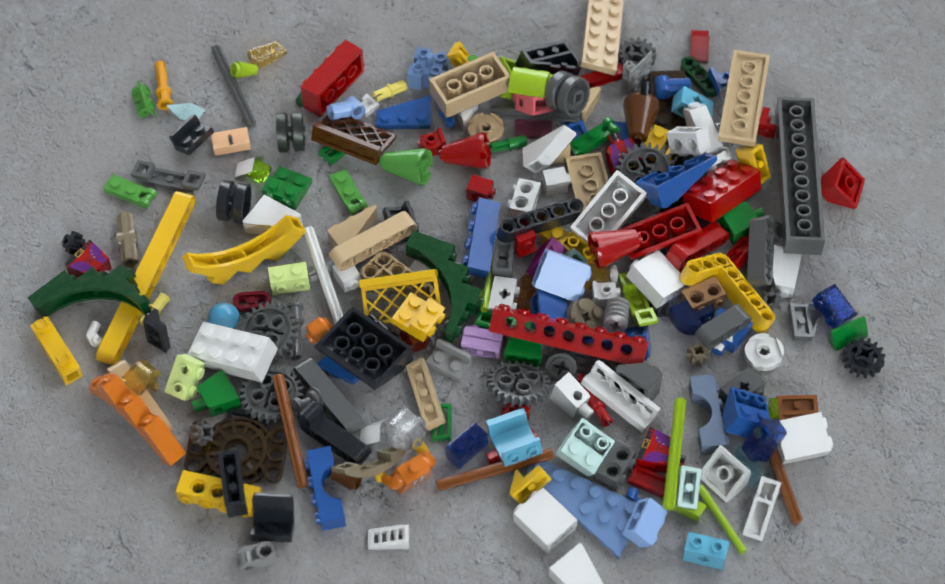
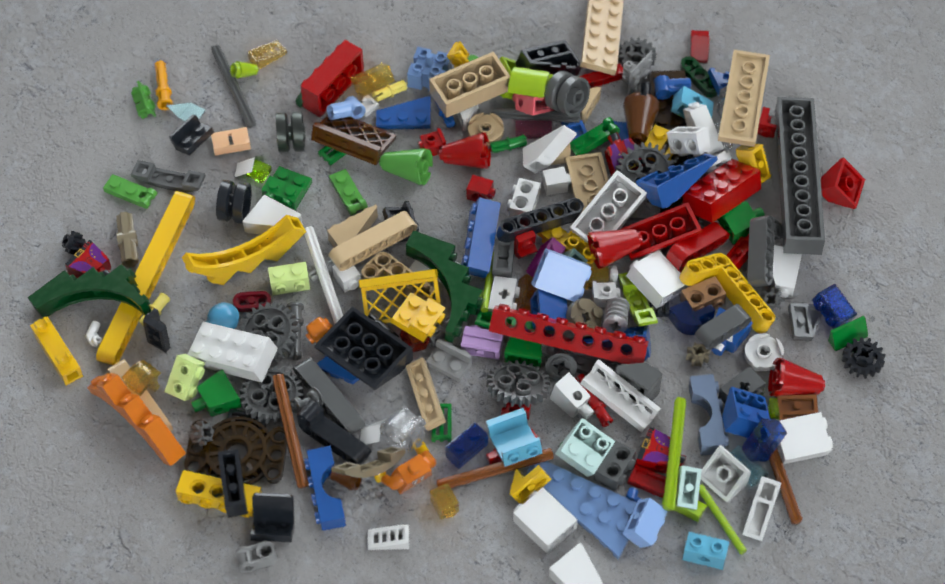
none -> clear yellow brick [351,63,395,96]
none -> clear yellow brick [430,483,459,520]
none -> red cone [768,358,825,397]

